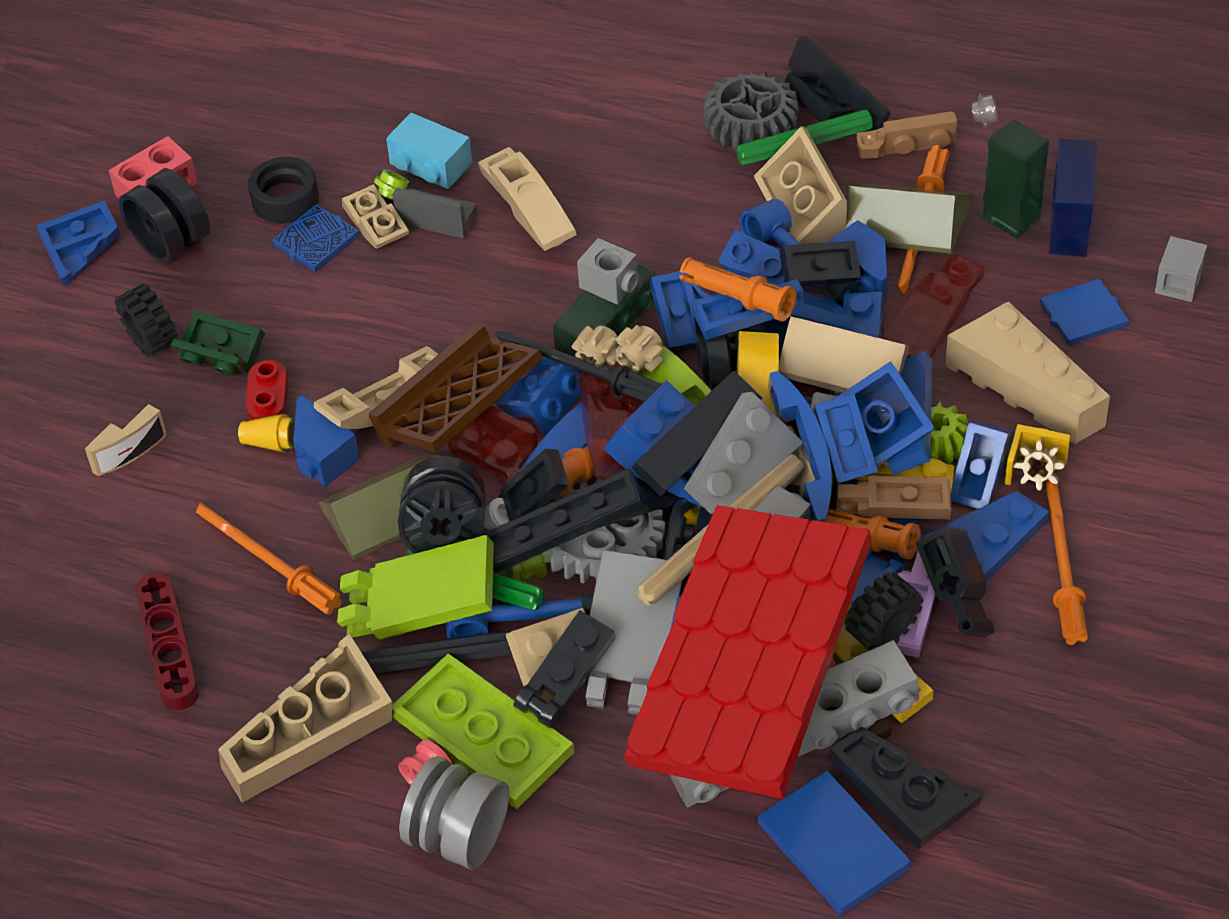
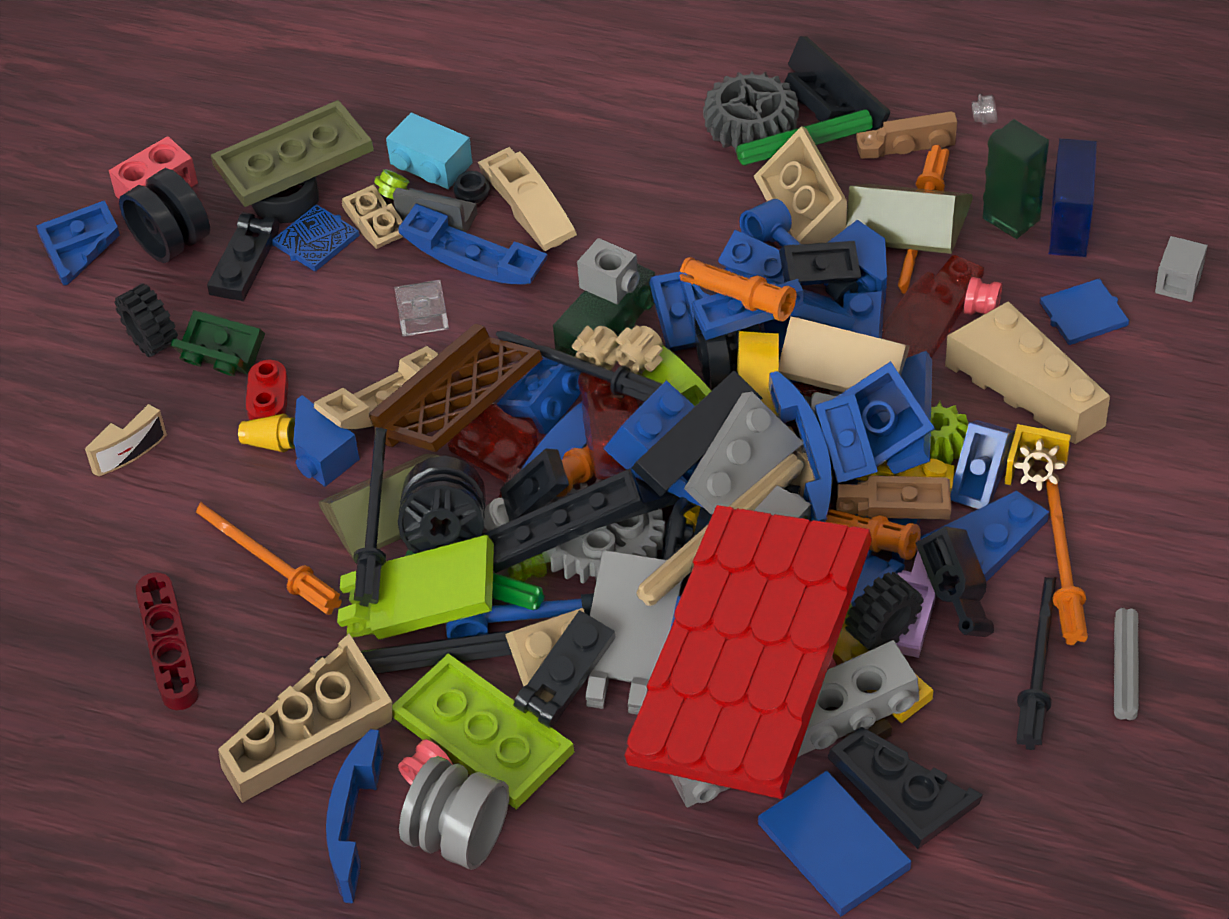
none -> black plate [207,212,279,302]
none -> olive plate [211,100,374,207]
none -> blue slope [326,729,384,903]
none -> black piece [353,427,387,606]
none -> clear piece [394,280,449,337]
none -> blue slope [398,204,547,284]
none -> black plate [454,171,490,203]
none -> coral wheel [964,277,1003,315]
none -> black piece [1016,577,1056,750]
none -> light grey axle [1114,608,1139,720]

